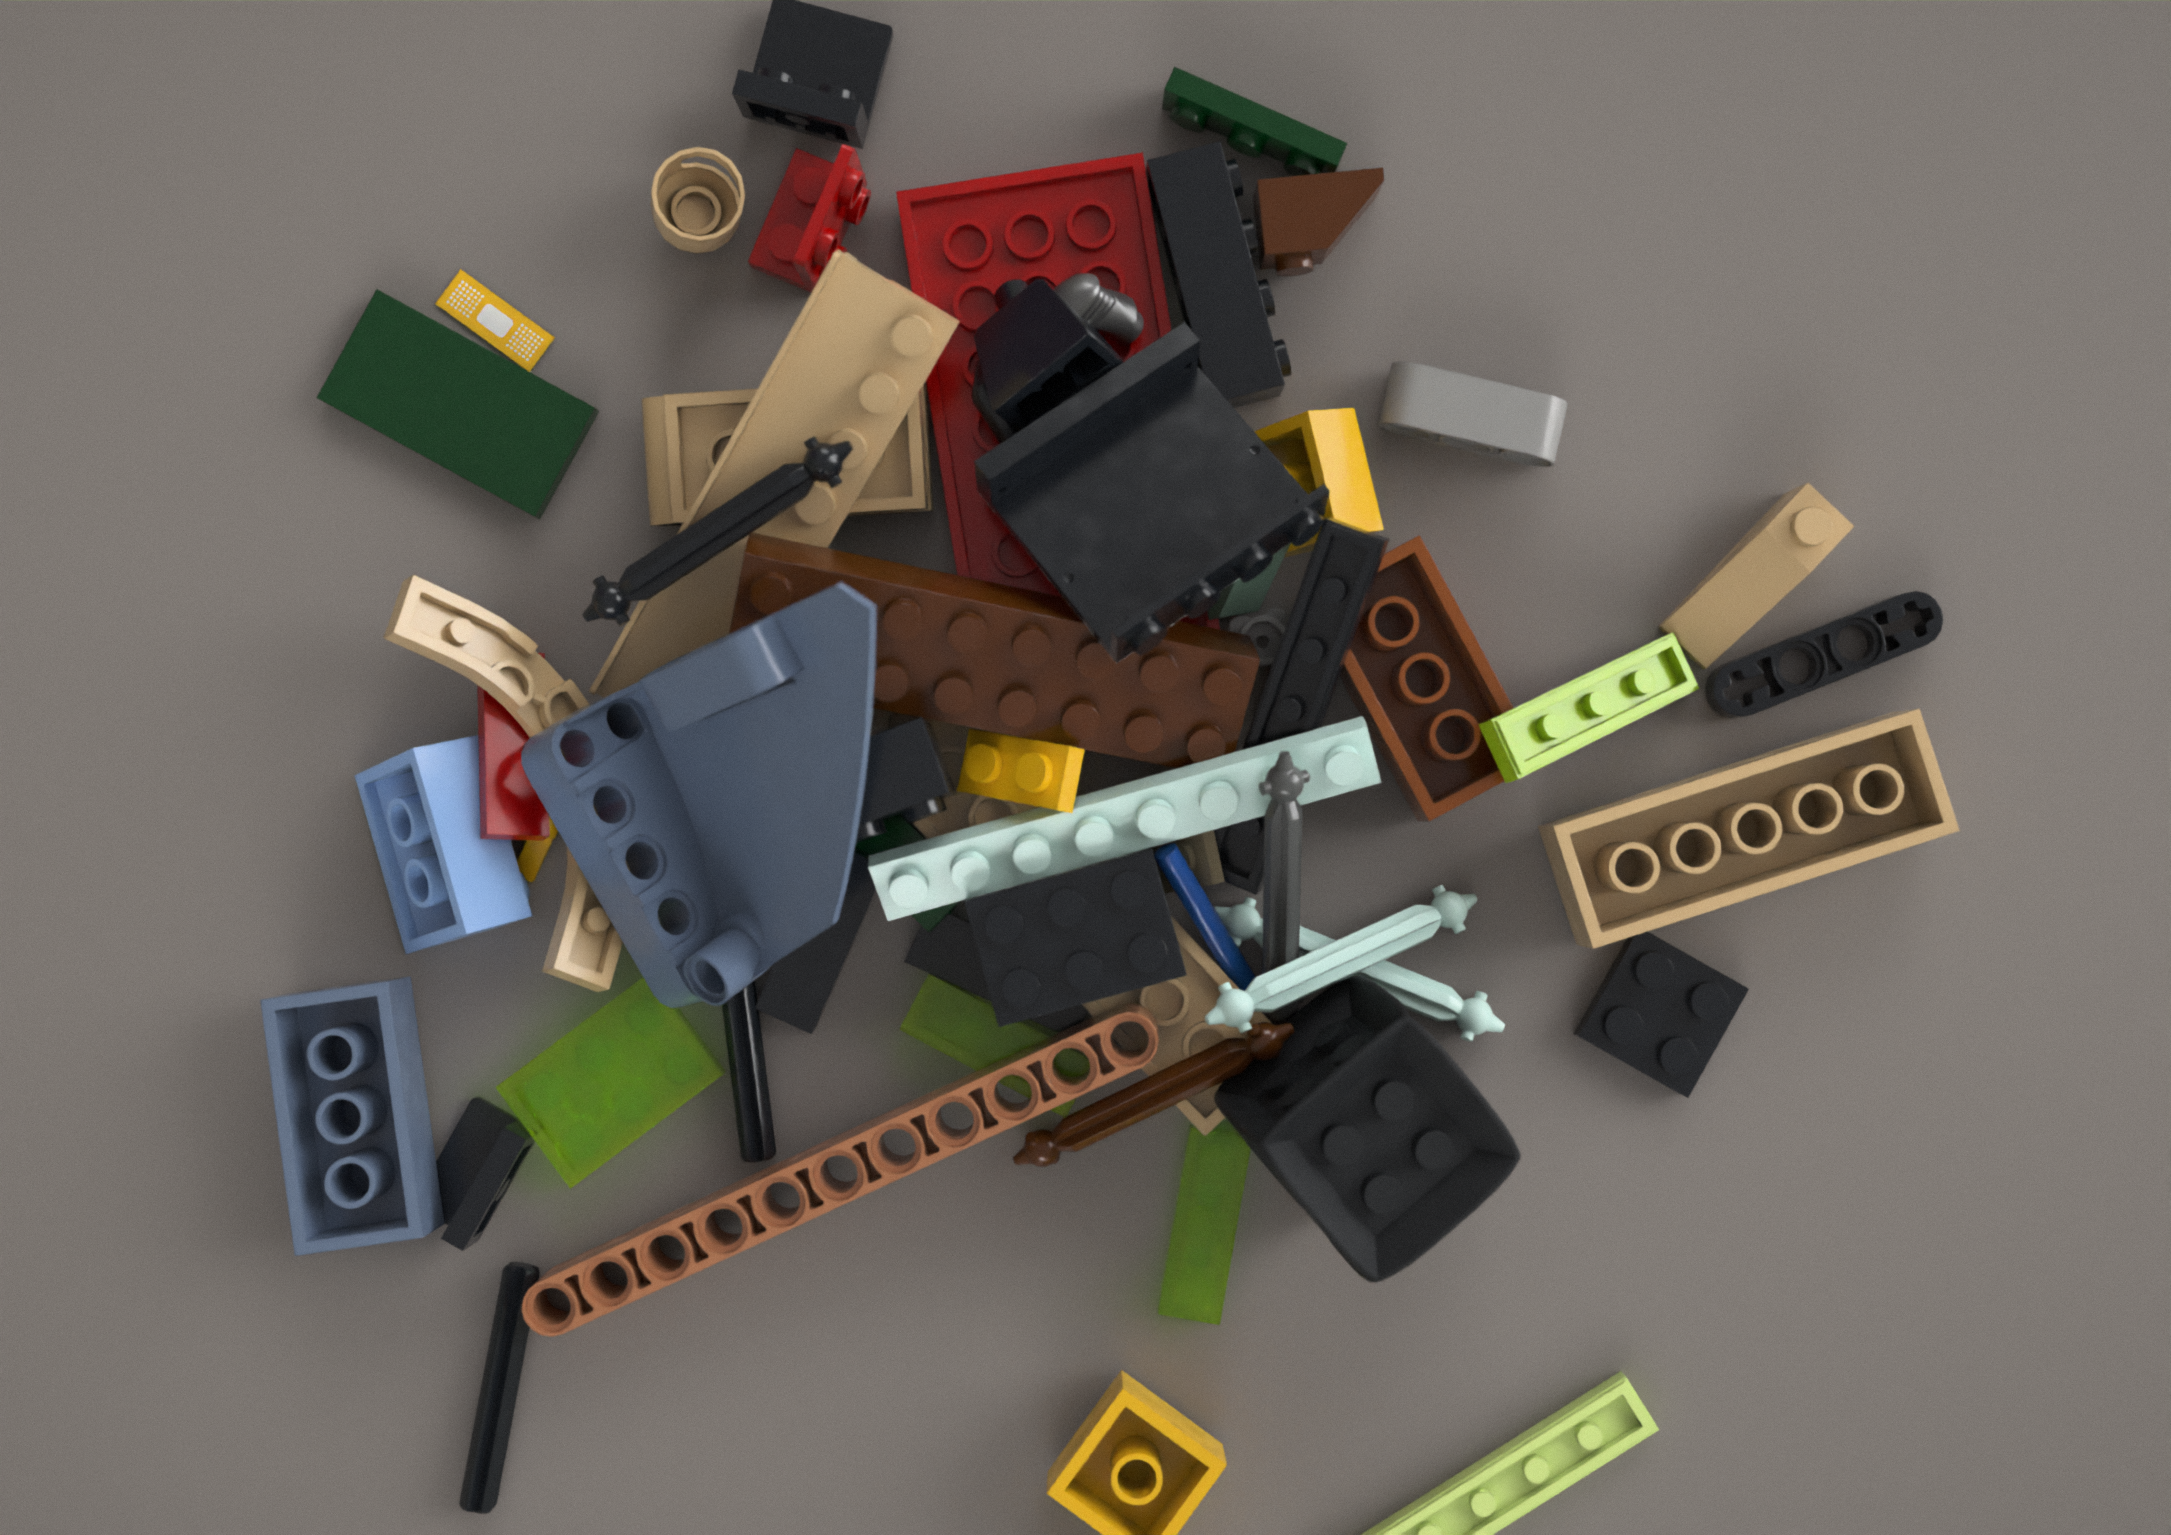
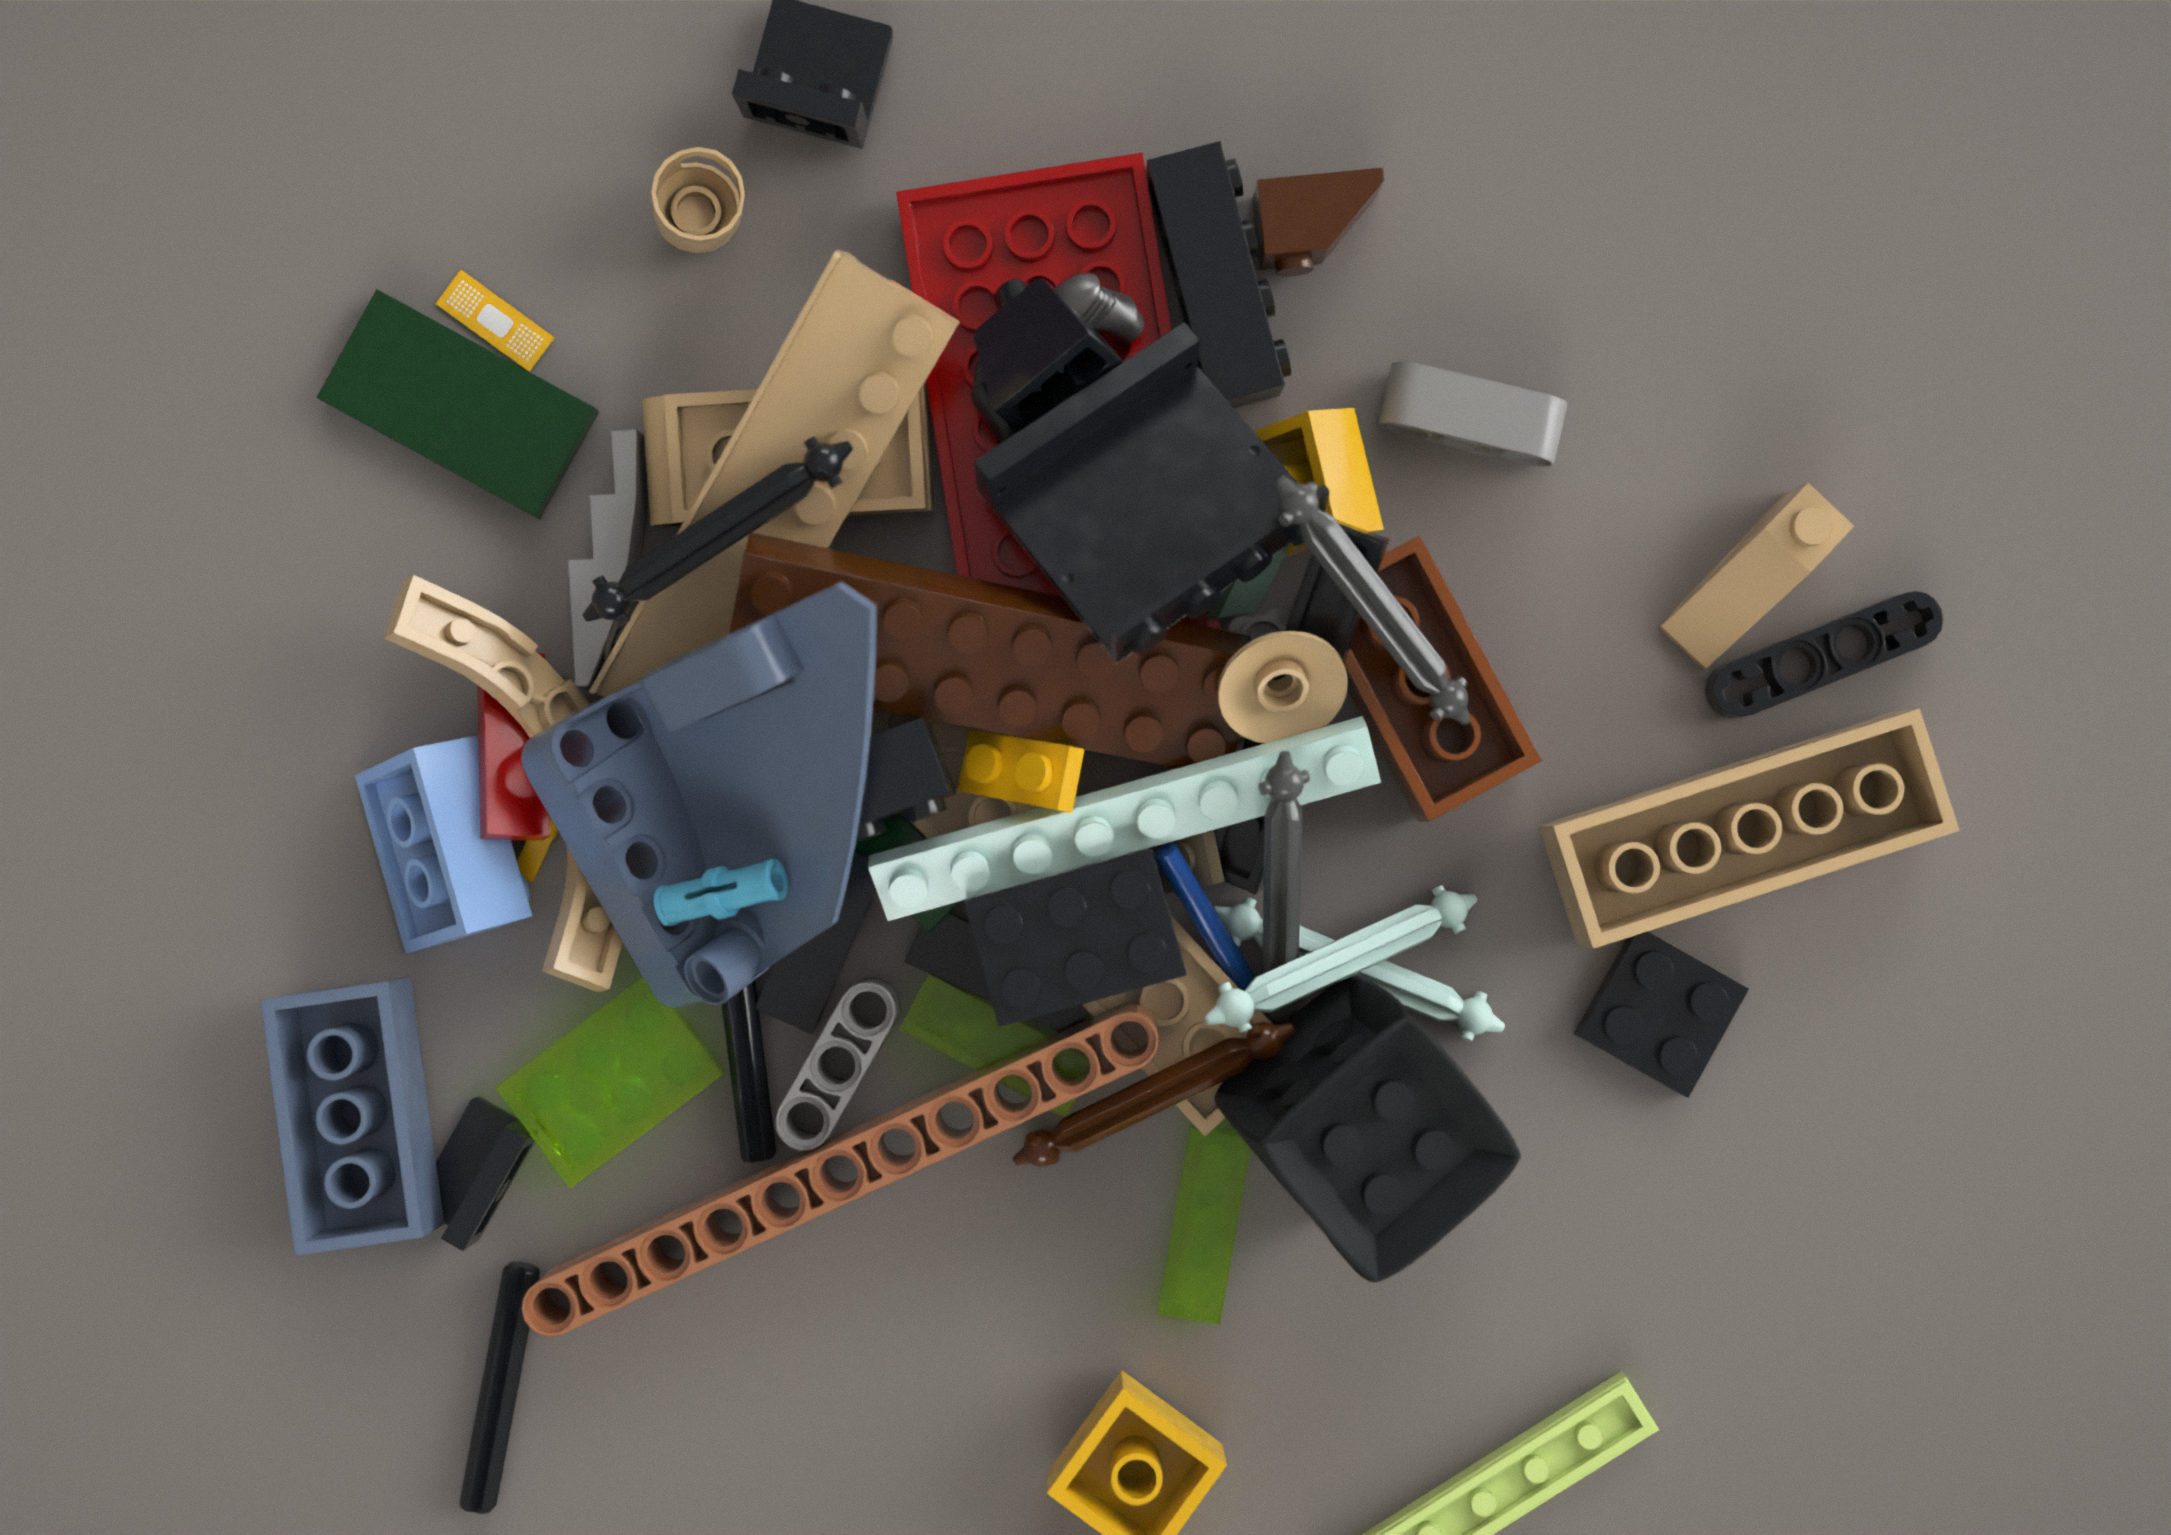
red bracket [748,144,871,293] -> none
dark green plate [1162,66,1347,176] -> none
tile [1479,632,1700,783] -> none
none -> light grey slope [568,429,648,690]
none -> medium azure pin [654,858,789,926]
none -> light grey beam [776,978,901,1151]
none -> tan dish [1217,631,1348,744]
none -> dark grey wheel [1275,475,1471,725]

